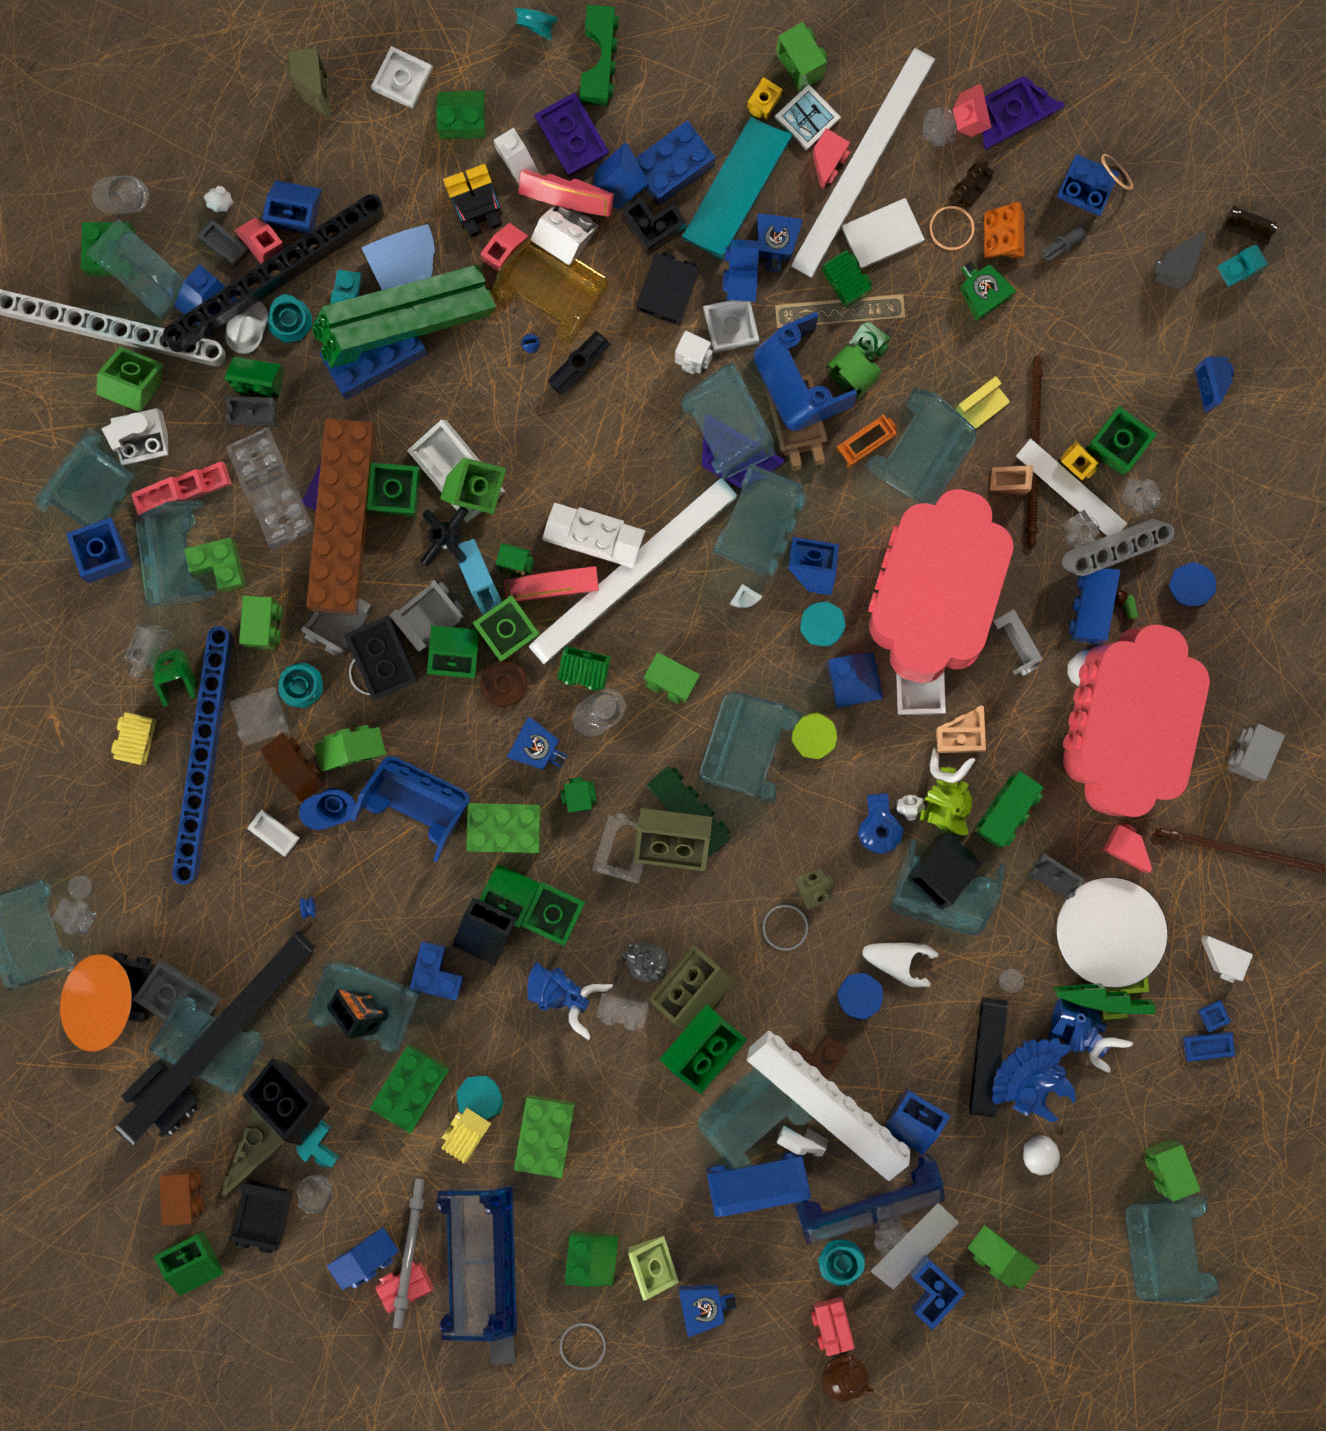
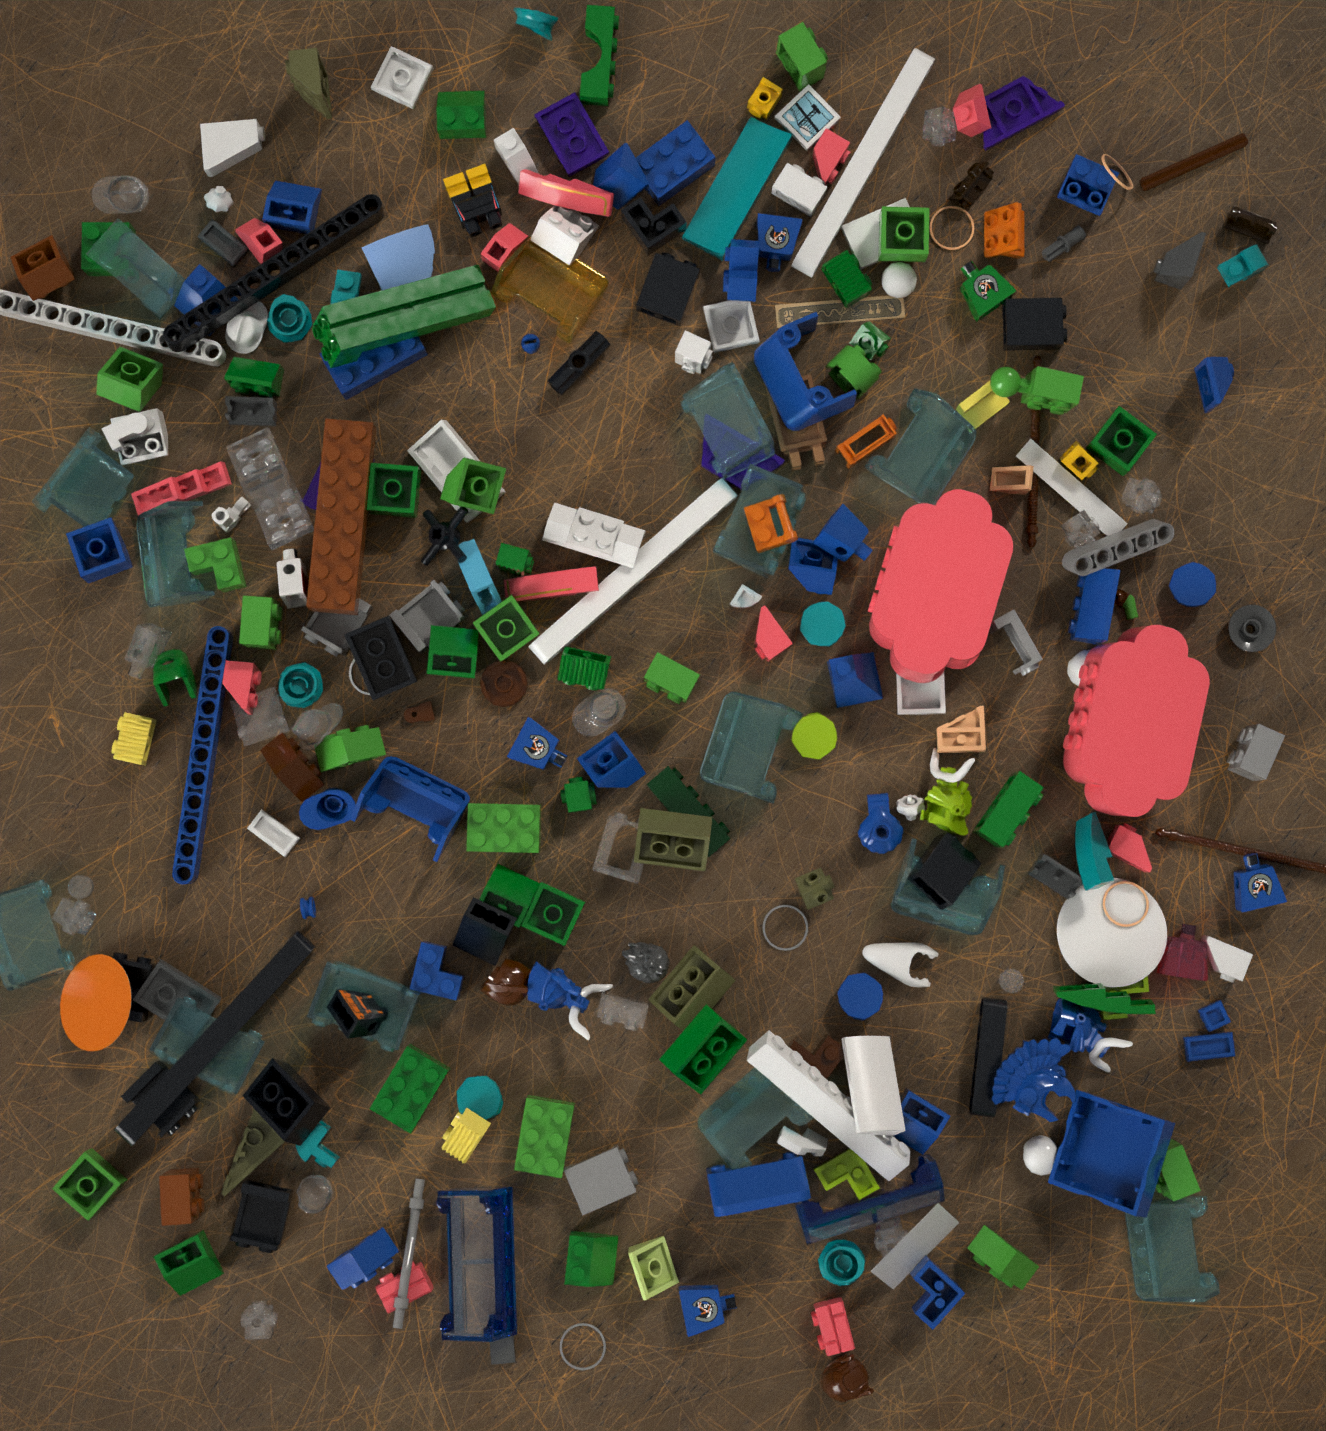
none -> dark orange brick [10,235,75,301]
none -> bright green brick [52,1148,128,1221]
none -> white slope [200,119,265,177]
none -> white bar [211,497,252,533]
none -> coral slope [222,661,262,715]
none -> clear brick [241,1301,277,1340]
none -> white torso [277,549,309,609]
none -> clear piece [292,703,343,750]
none -> reddish brown piece [404,701,435,723]
none -> reddish brown helmet [479,958,531,1006]
none -> light grey panel [564,1144,639,1215]
none -> blue slope [577,731,646,788]
none -> orange plate [744,494,798,553]
none -> coral slope [754,605,793,662]
none -> white brick [771,163,827,217]
none -> blue torso [812,504,873,561]
none -> lime plate [814,1148,880,1200]
none -> white slope [841,1036,906,1136]
none -> bright green brick [878,206,930,262]
none -> white hair [881,262,917,298]
none -> bright green brick [990,366,1084,415]
none -> black brick [1002,298,1067,351]
none -> blue tile [1048,1090,1175,1218]
none -> teal slope [1075,812,1114,891]
none -> light nougat piece [1102,881,1149,927]
none -> reddish brown axle [1139,133,1248,191]
none -> clear pink torso [1157,924,1208,981]
none -> dark grey dish [1228,605,1276,652]
none -> blue torso [1234,853,1287,912]

